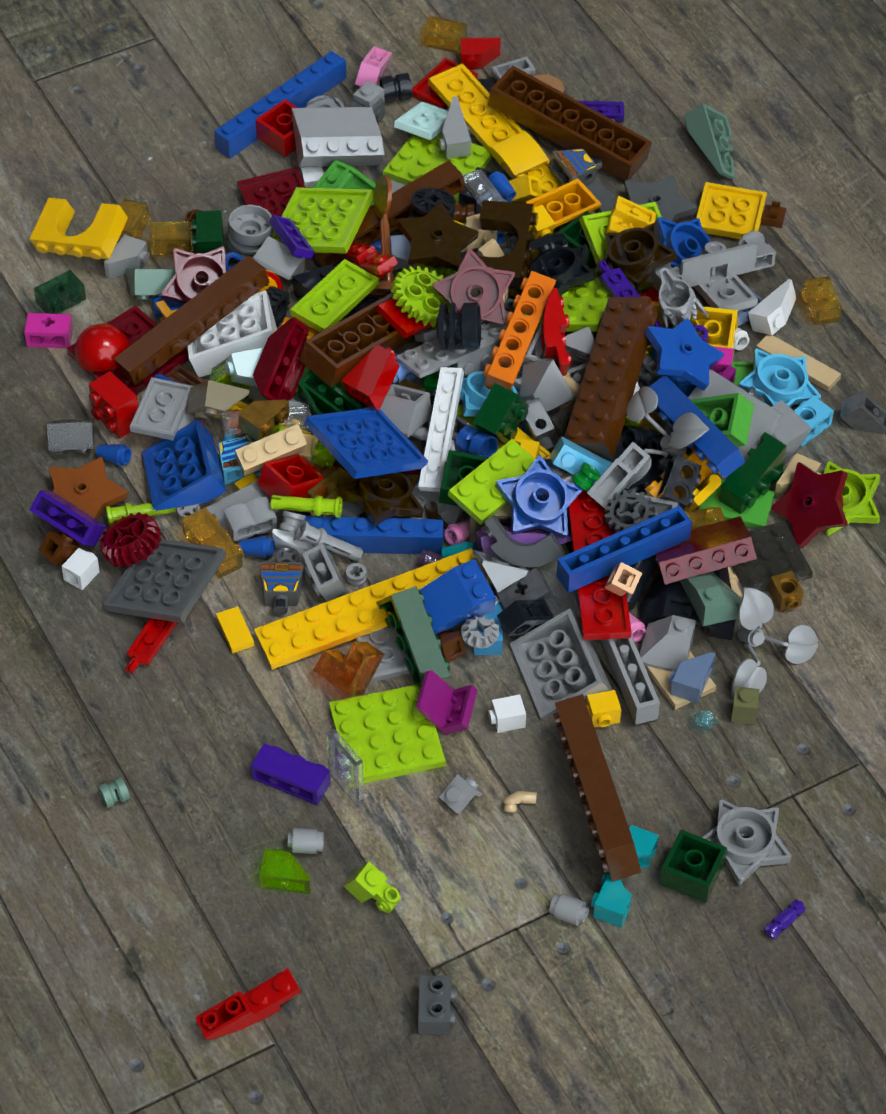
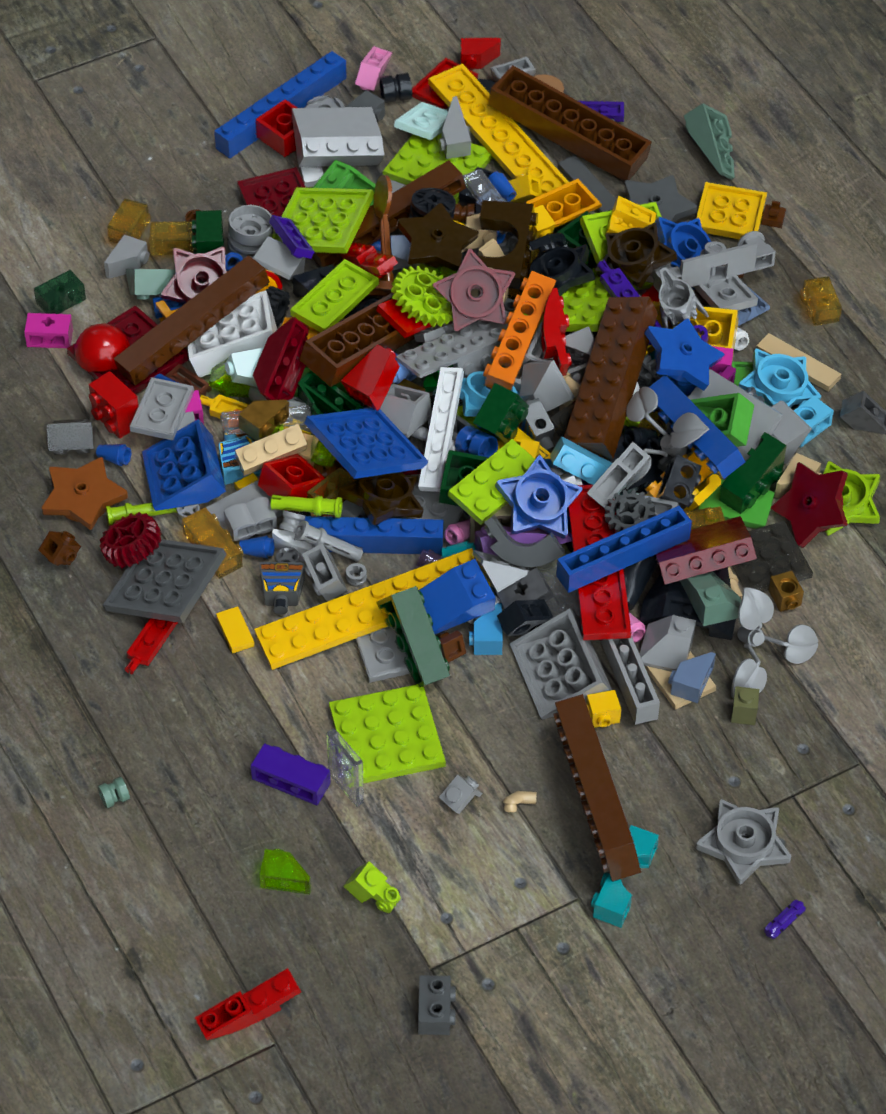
yellow arch [29,198,128,260] -> none
dark purple brick [29,490,106,546] -> none
white brick [62,548,99,590] -> none
dark tan slope [187,380,249,420] -> none
light grey brick [288,828,324,854] -> none
clear orange brick [313,642,385,696] -> none
light grey bracket [353,81,384,107] -> none
magenta bracket [416,670,478,735] -> none
clear yellow brick [422,15,467,54] -> none
dark brown hand [424,501,448,530] -> none
black wheel [436,302,481,350] -> none
light grey gear [461,615,499,648] -> none
white brick [488,694,526,733] -> none
yellow slope [490,130,549,179] -> none
dark grey torso [548,149,602,186] -> none
light grey brick [549,894,589,926] -> none
green wheel [572,462,601,491] -> none
light nougat brick [604,562,642,596] -> none
dark green brick [659,829,727,903] -> none
clear light blue plate [694,709,718,730] -> none
white slope [748,279,797,335] -> none

